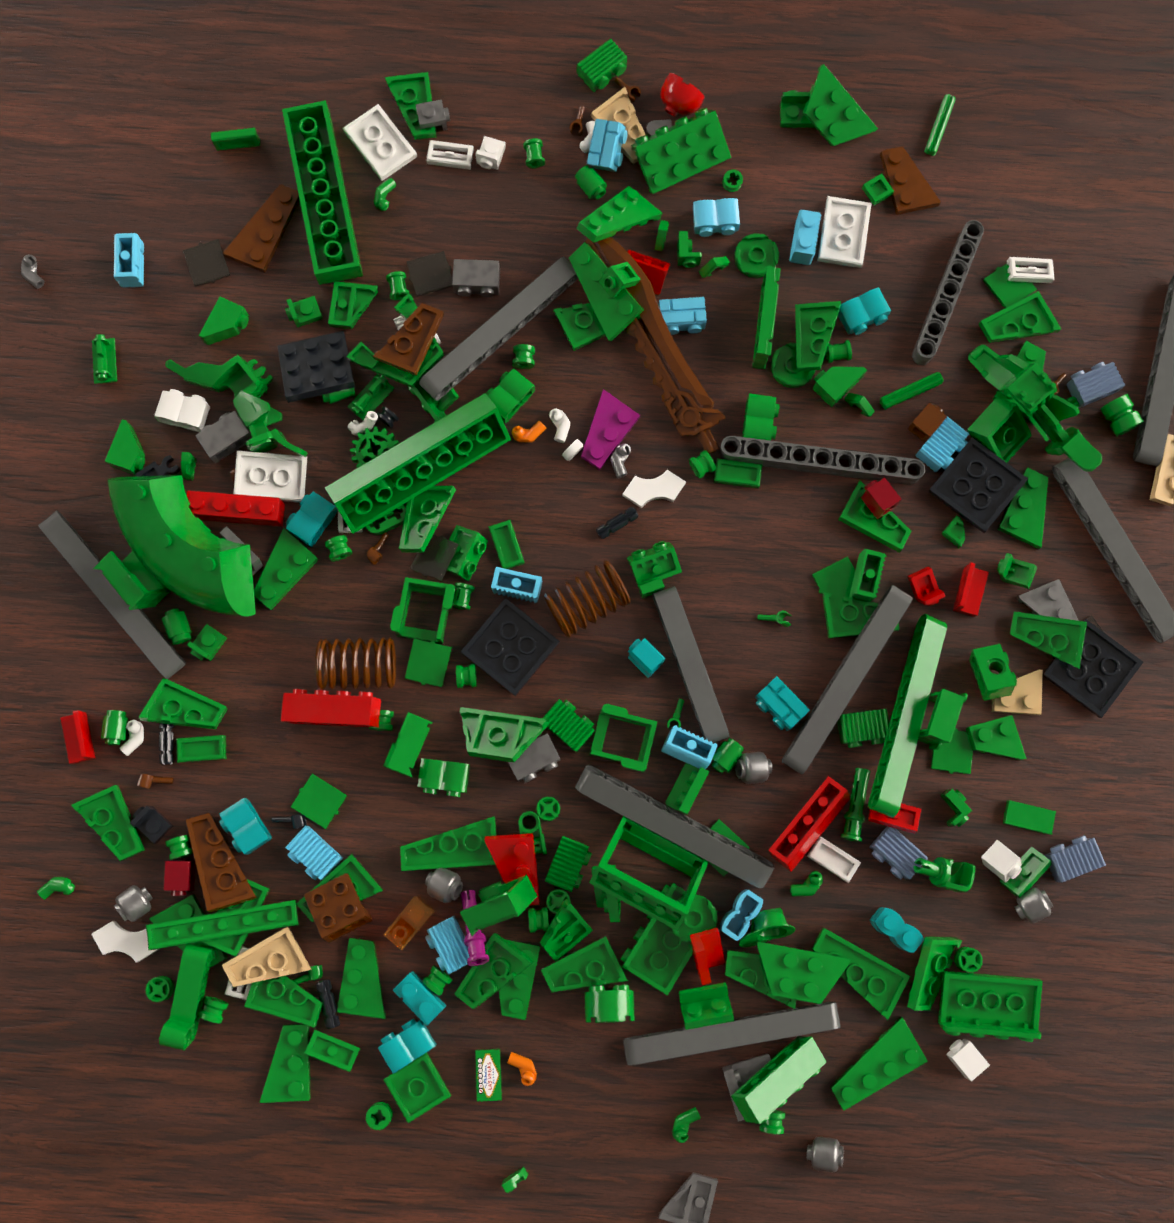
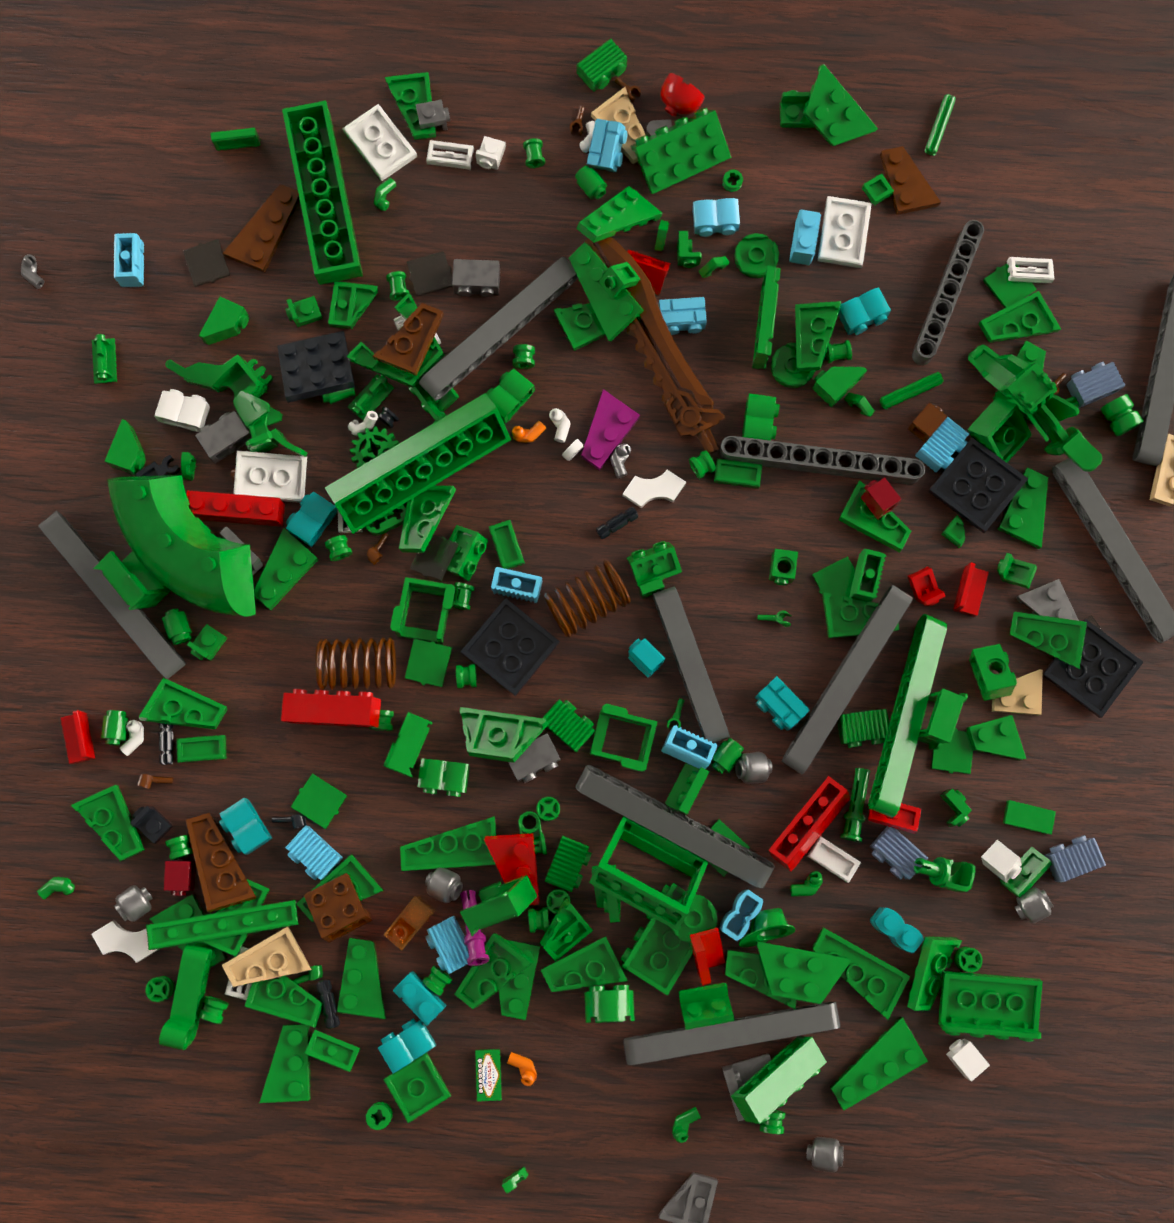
none -> green brick [769,549,798,586]

